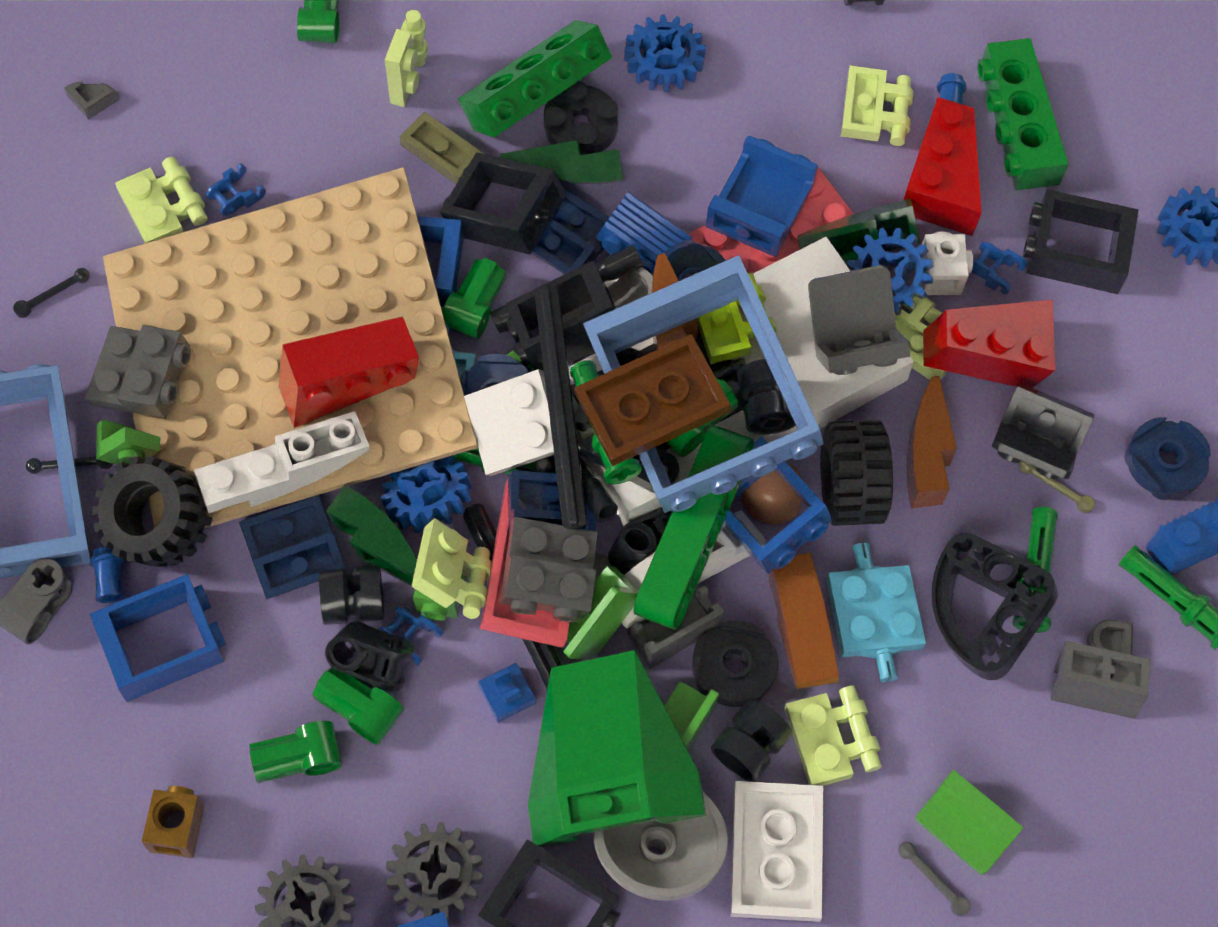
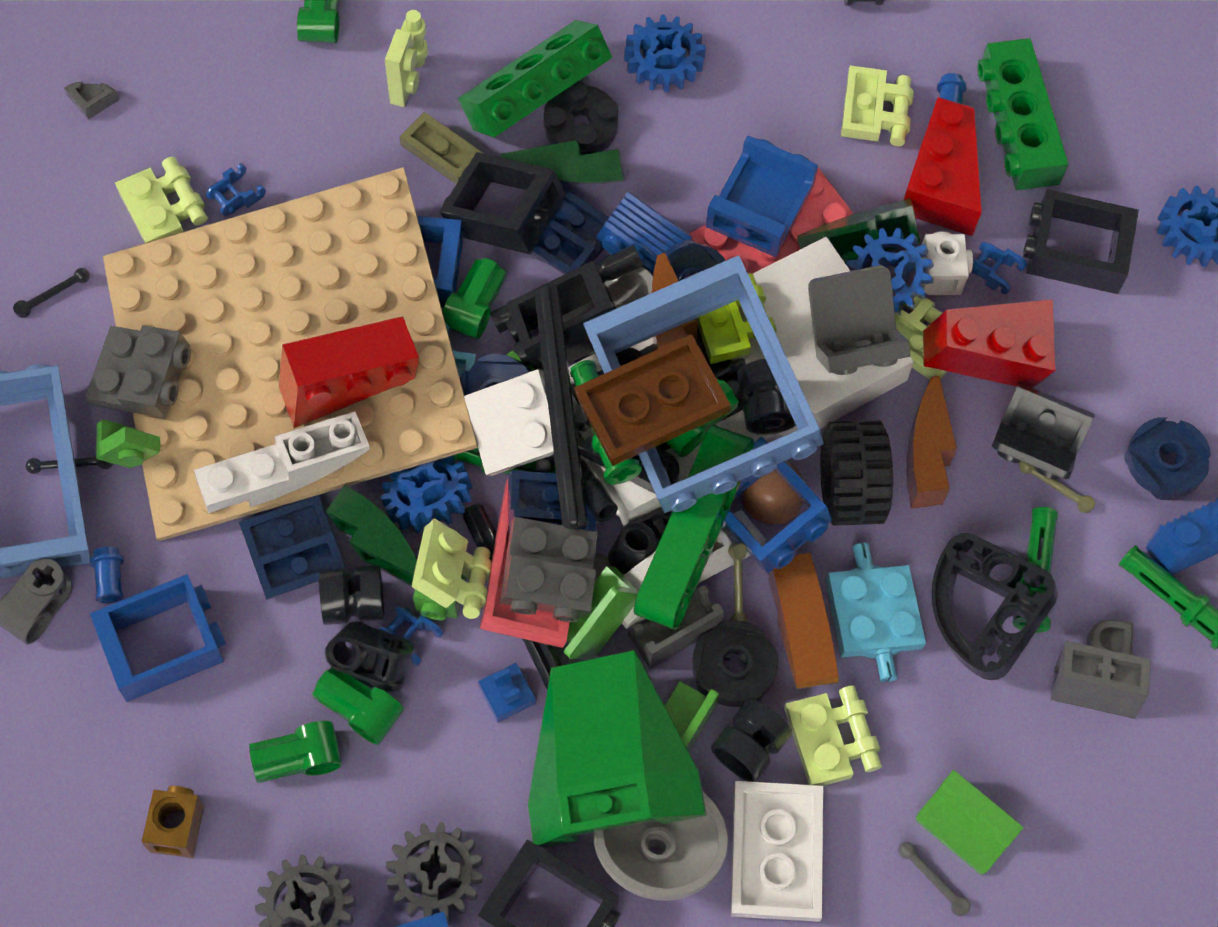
black tyre [92,456,212,567] -> none
none -> olive hinge [728,542,747,622]

